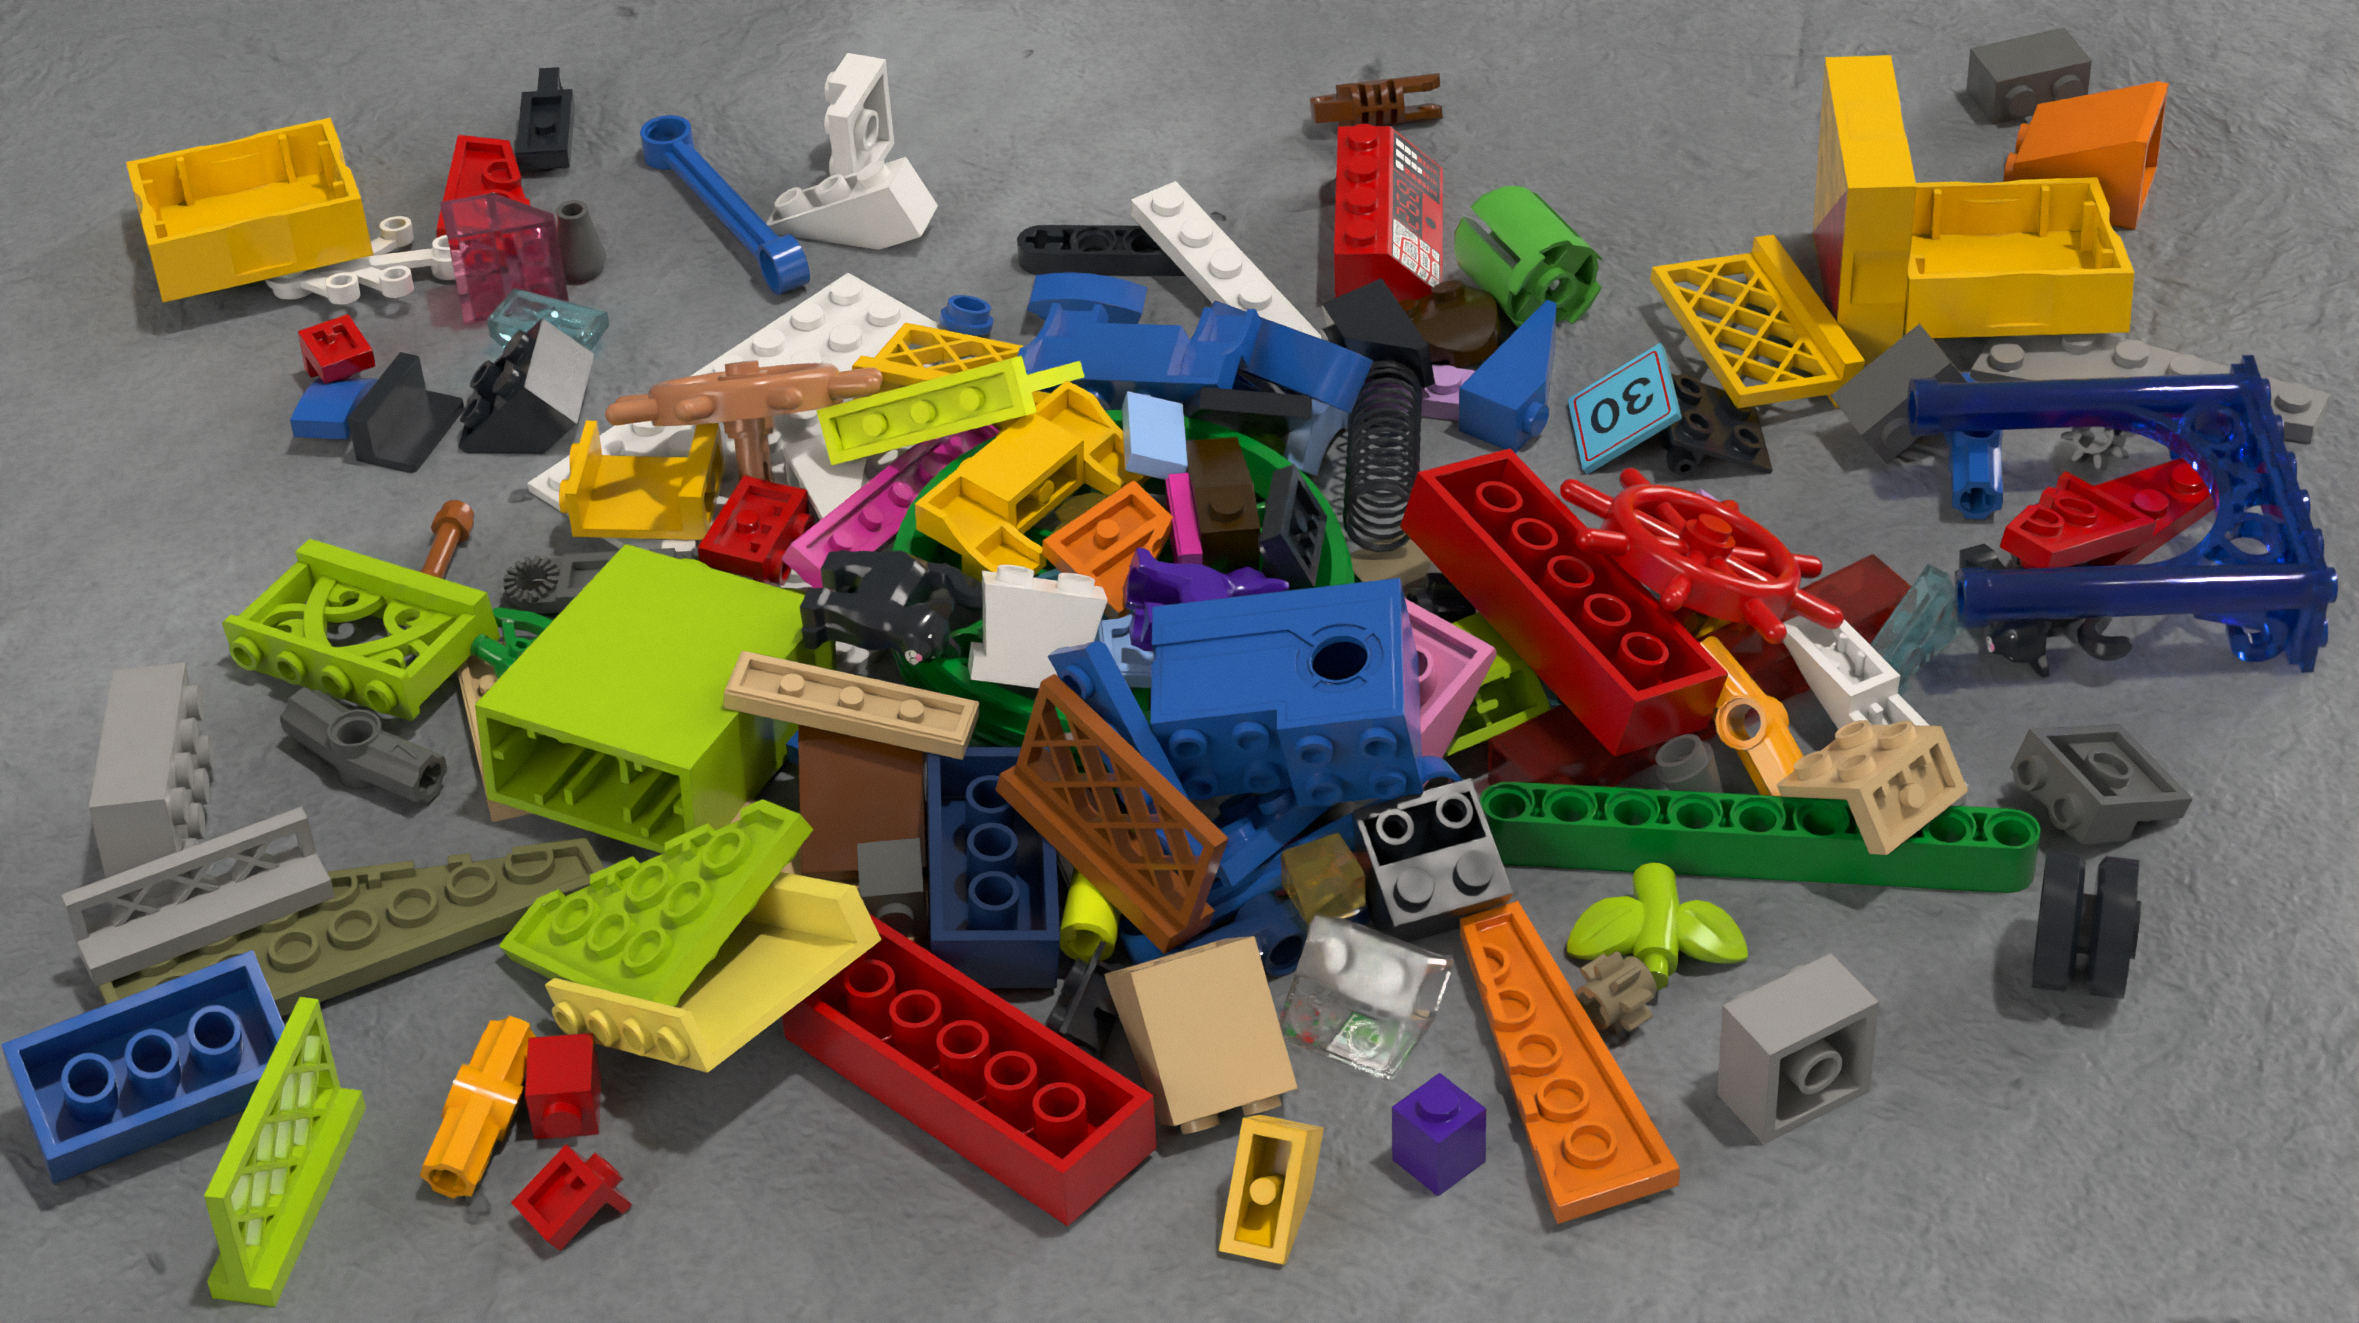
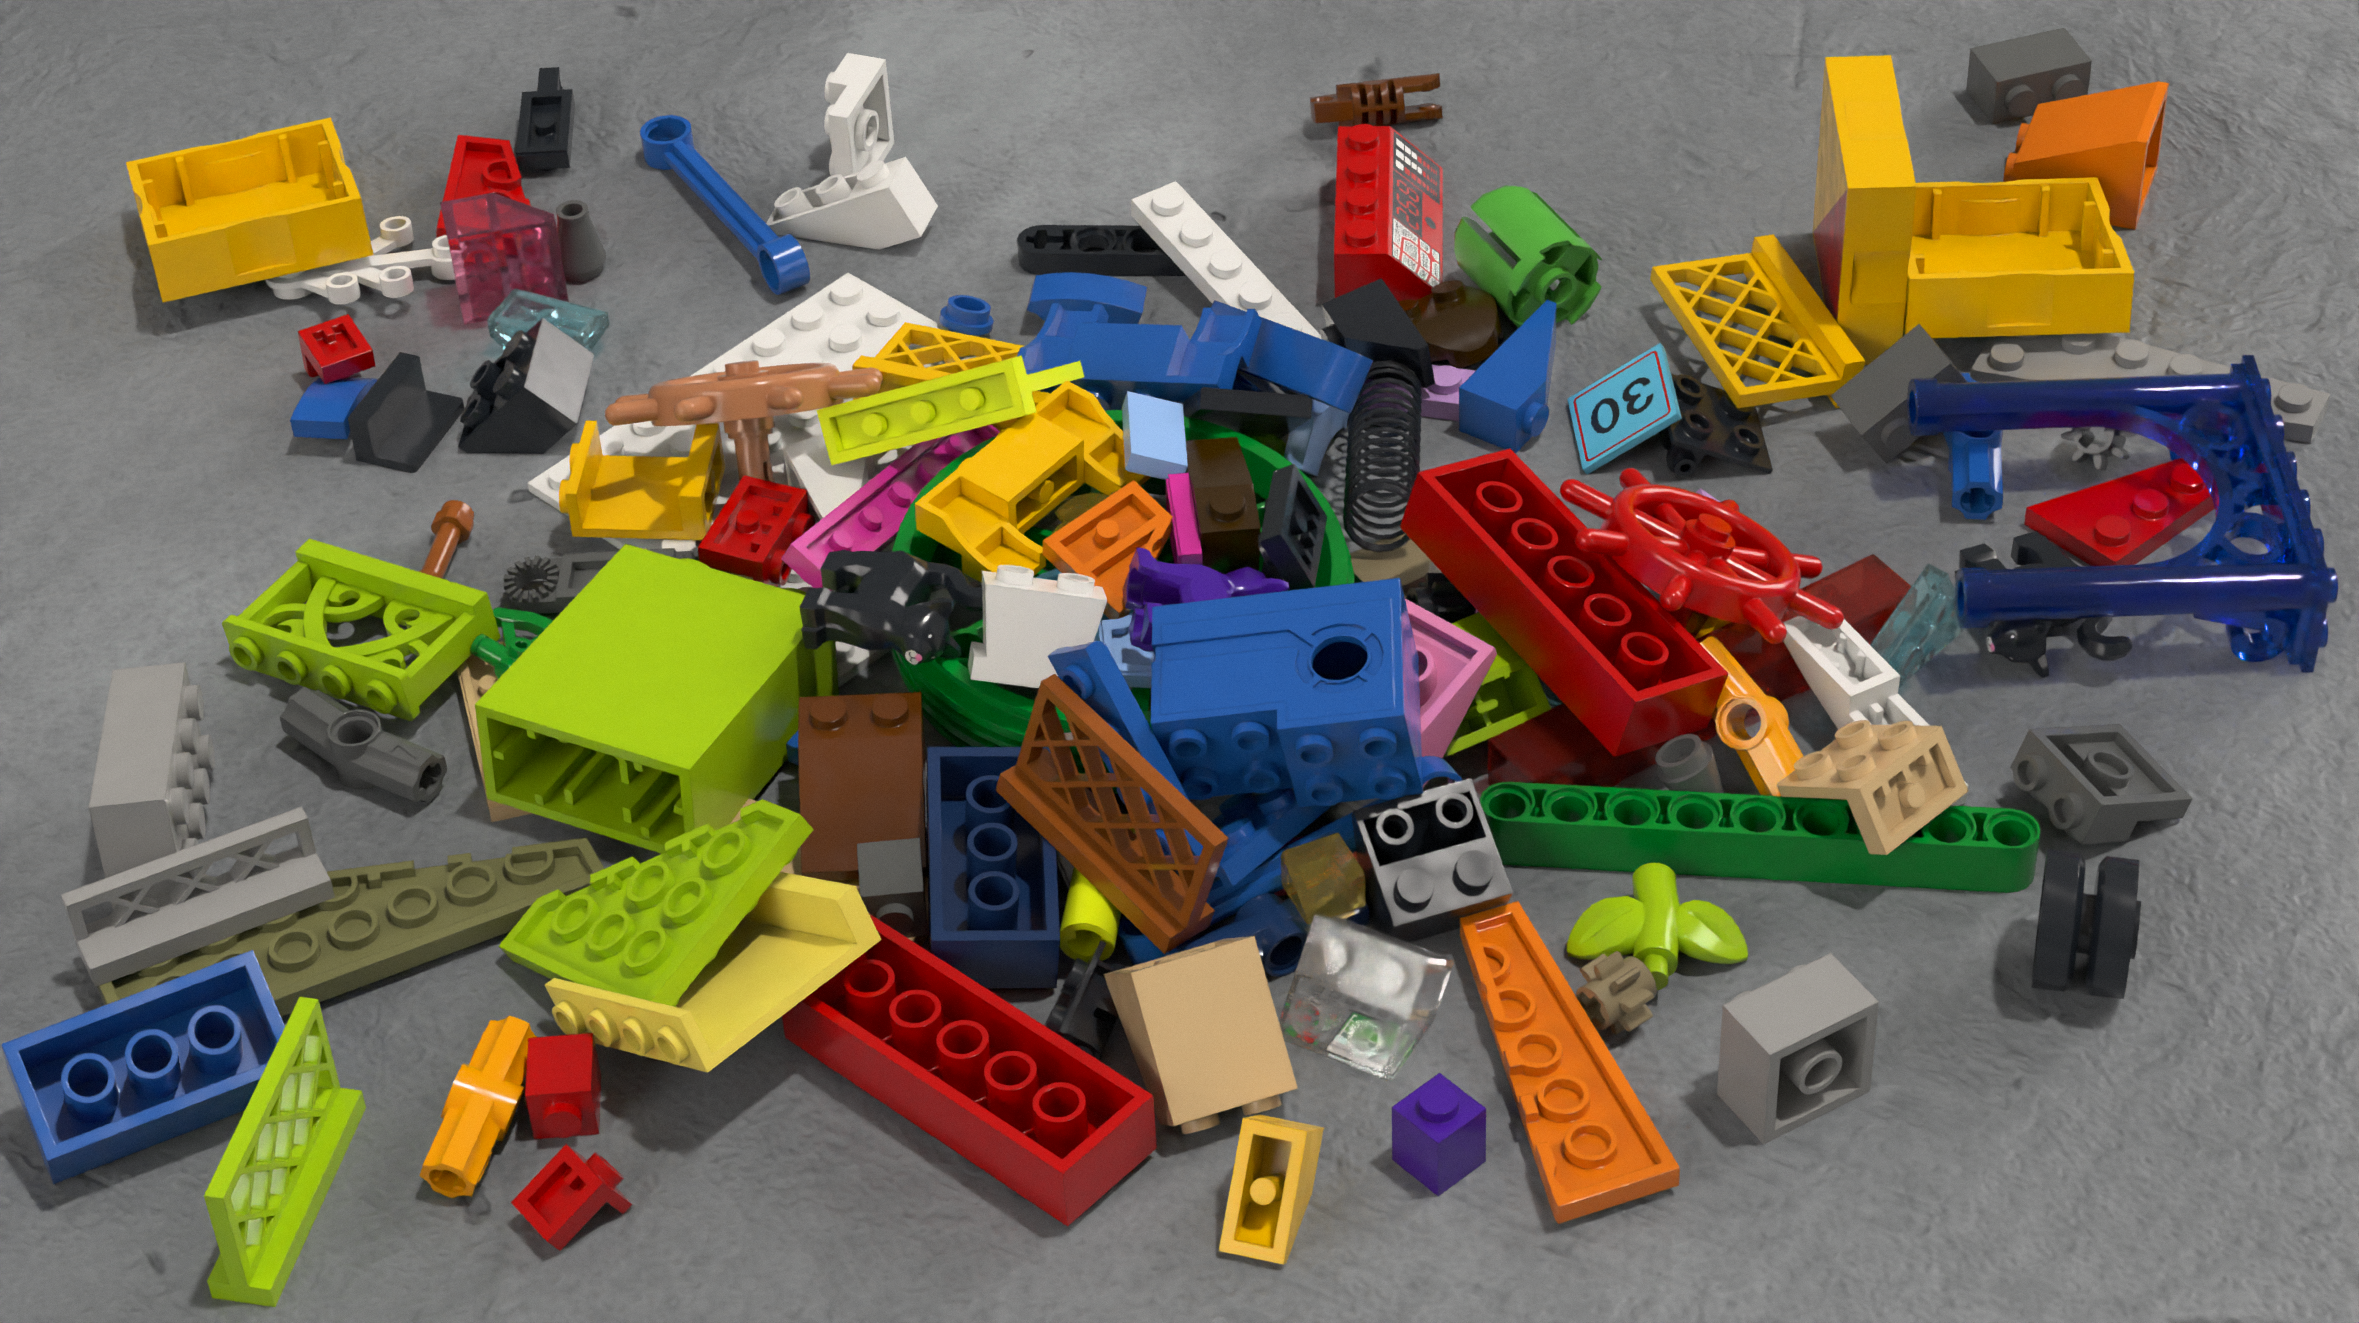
tan tile [724,651,979,760] -> none
red wing [2000,471,2157,574] -> none

